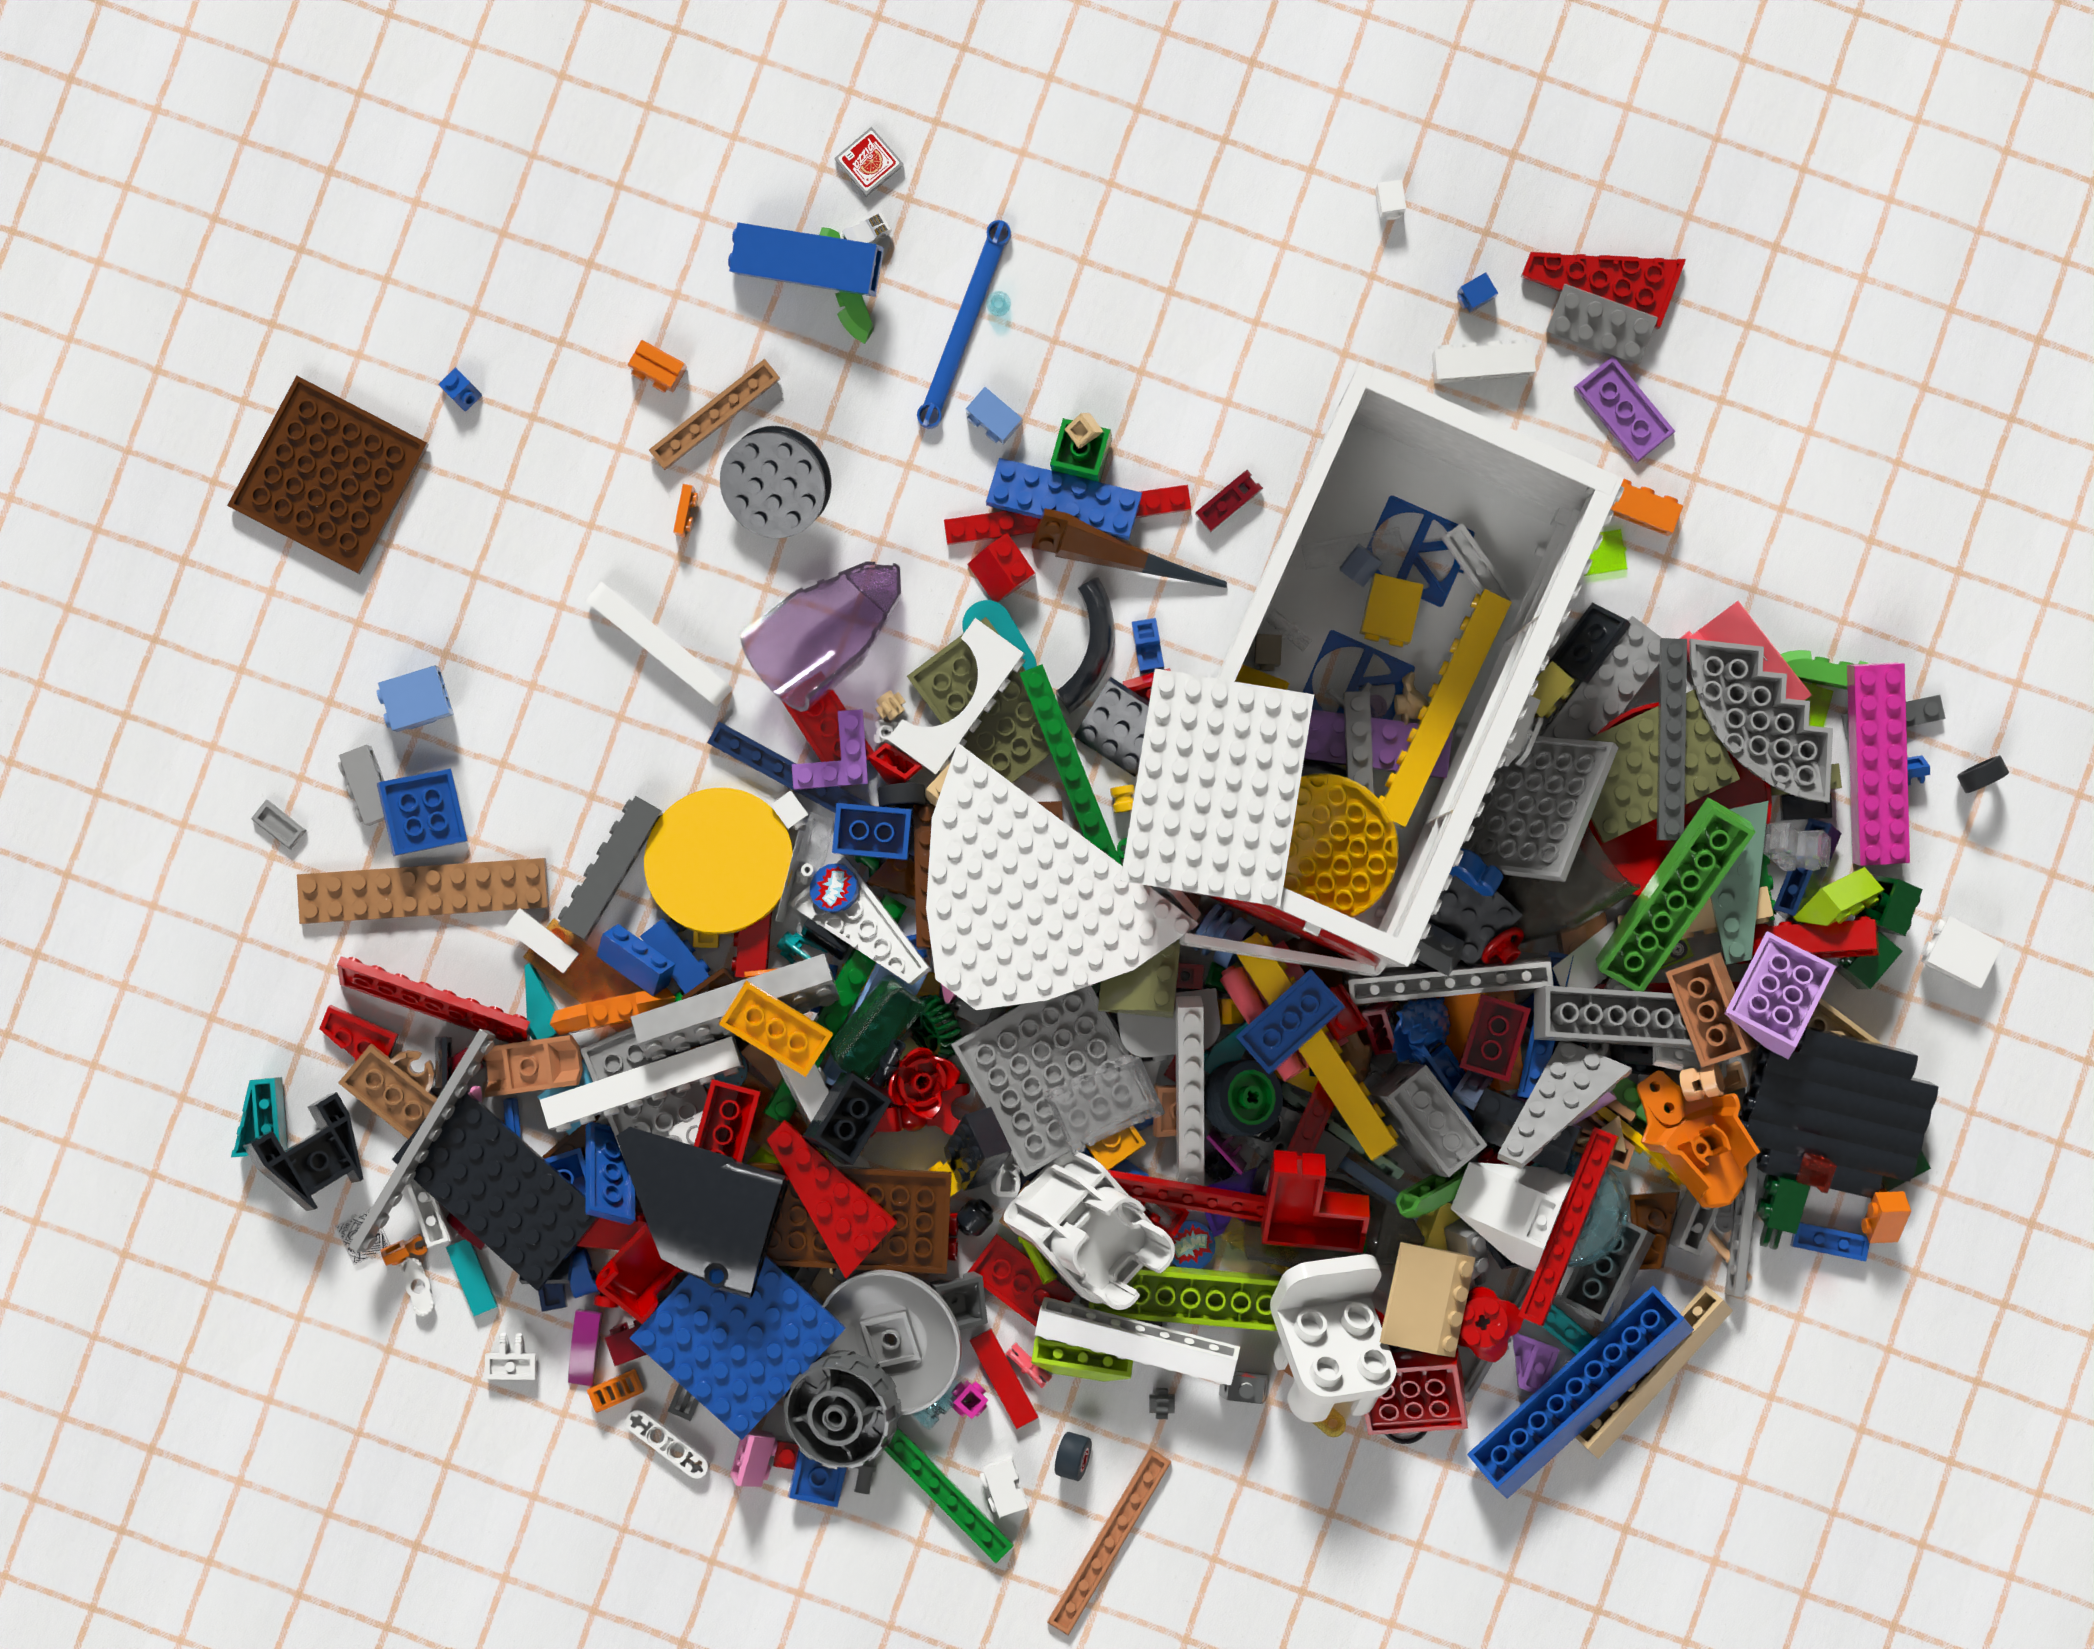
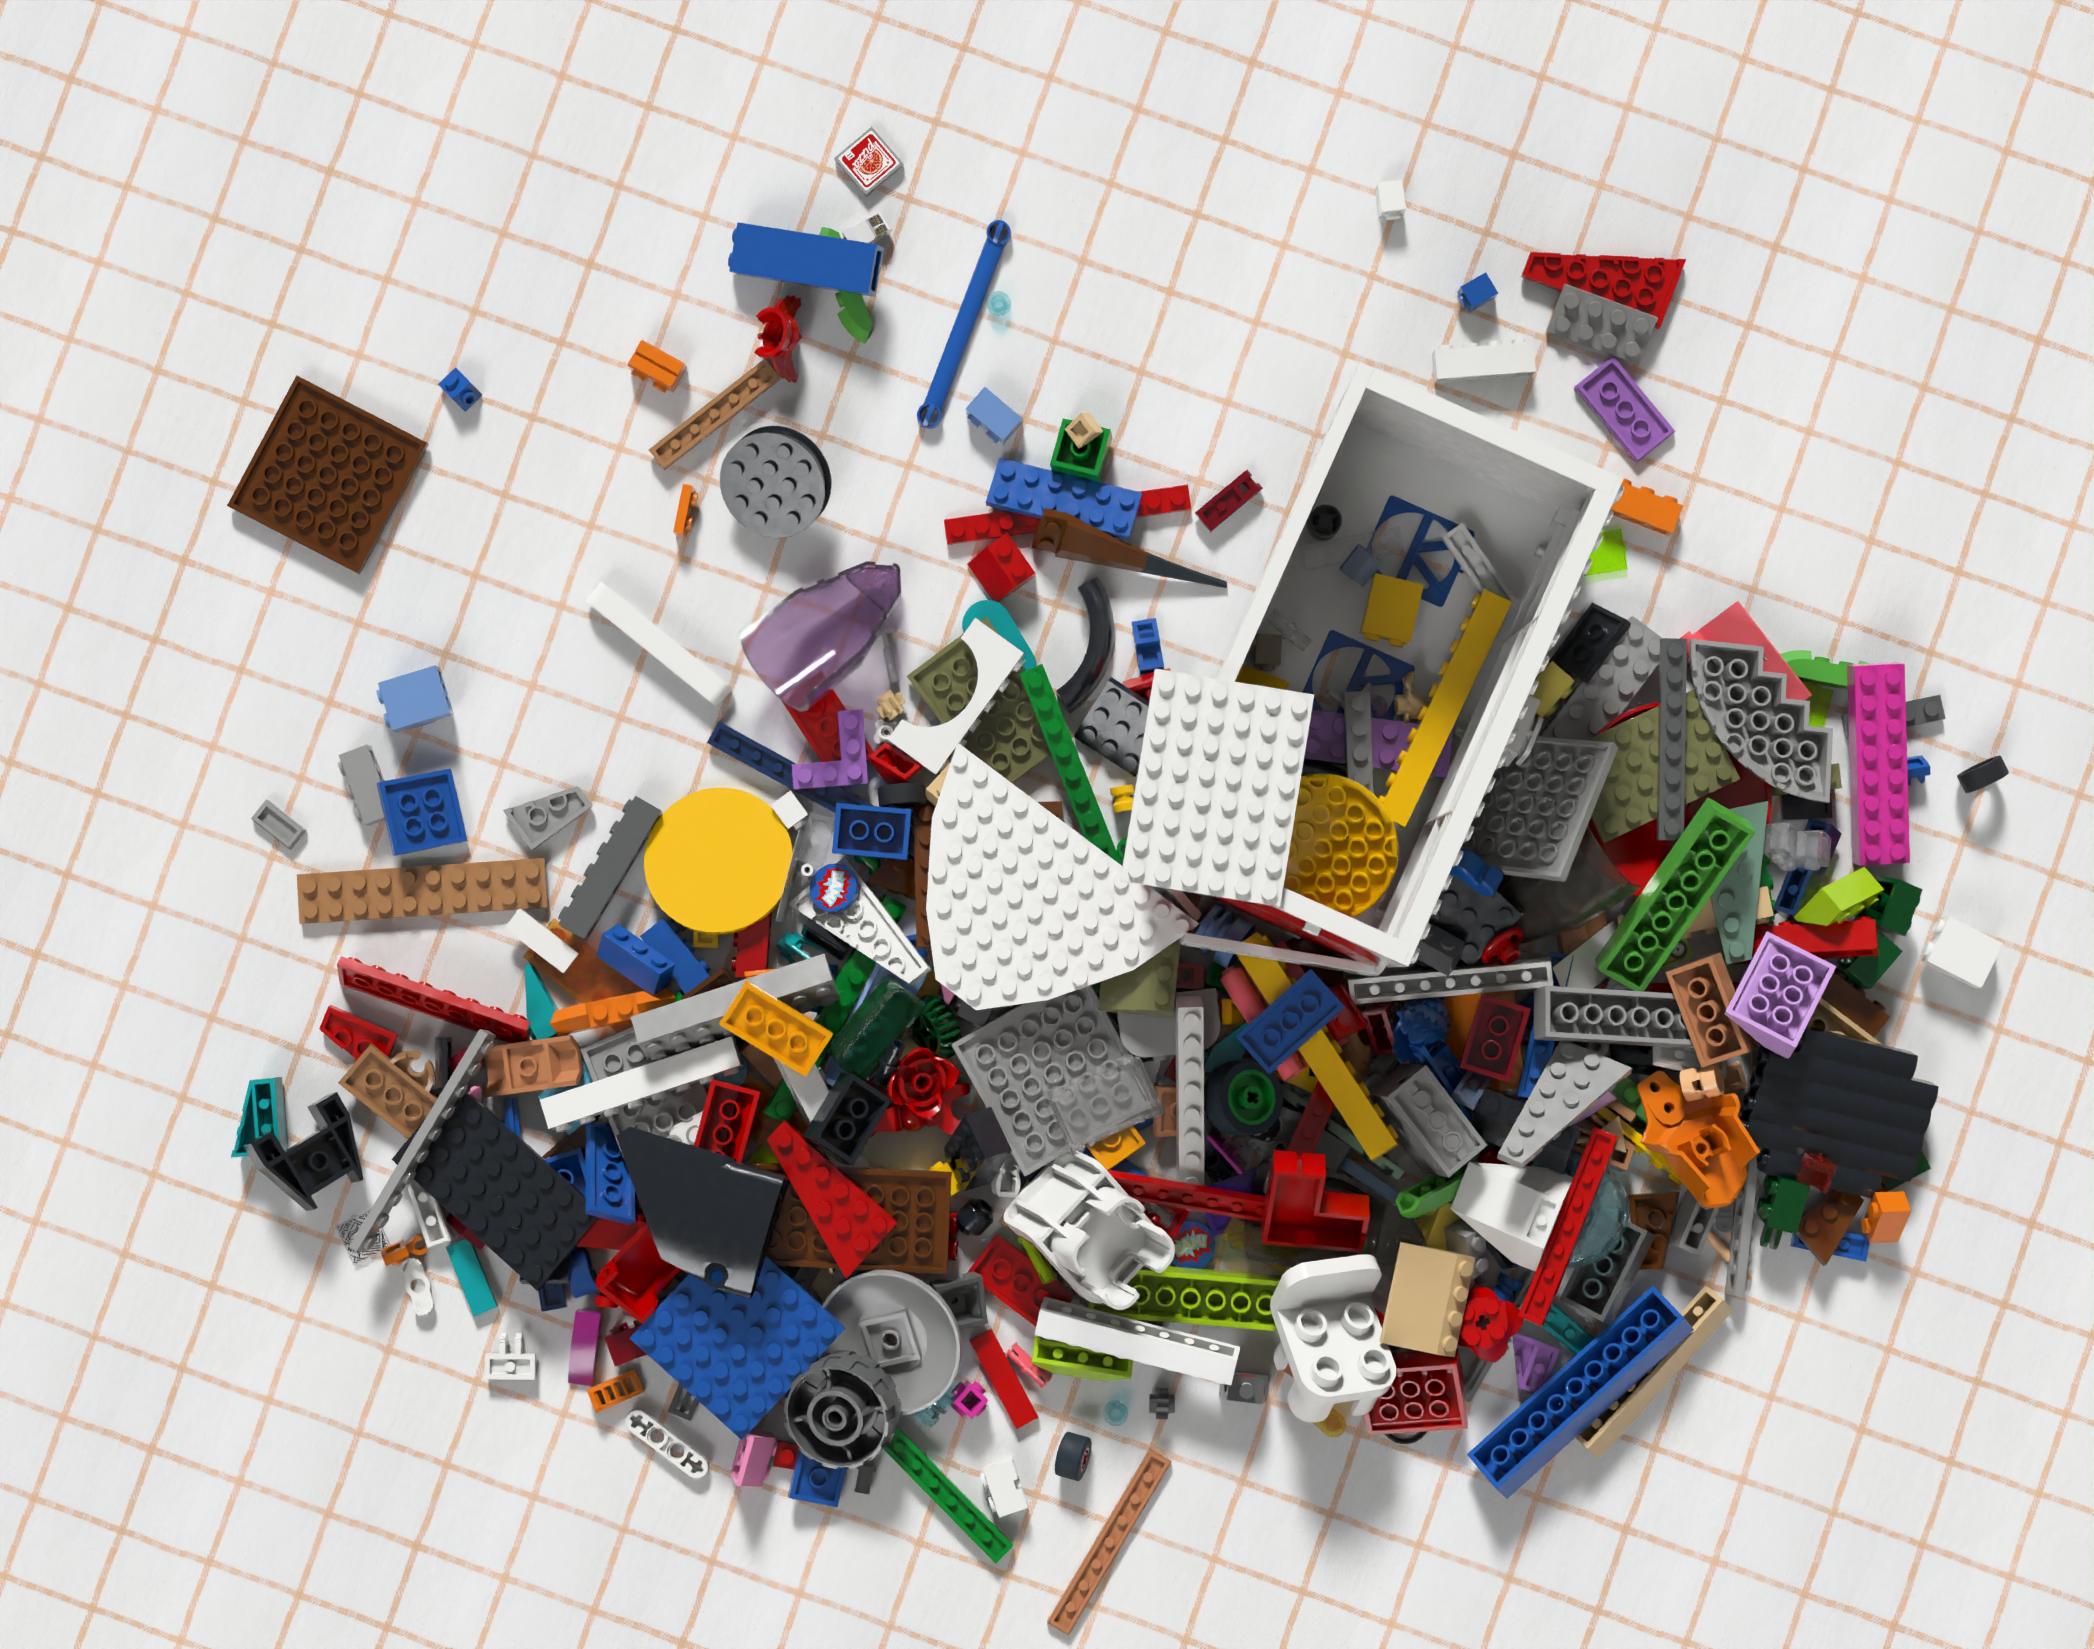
none -> light grey wing [503,786,593,850]
none -> red helmet [754,295,803,383]
none -> light grey piece [871,625,899,684]
none -> clear light blue plate [1103,1400,1128,1426]
none -> black wheel [1307,504,1342,541]
none -> blue wheel [1491,1272,1522,1303]
none -> reddish brown wing [1796,1190,1864,1267]
none -> reddish brown brick [1821,969,1891,1038]

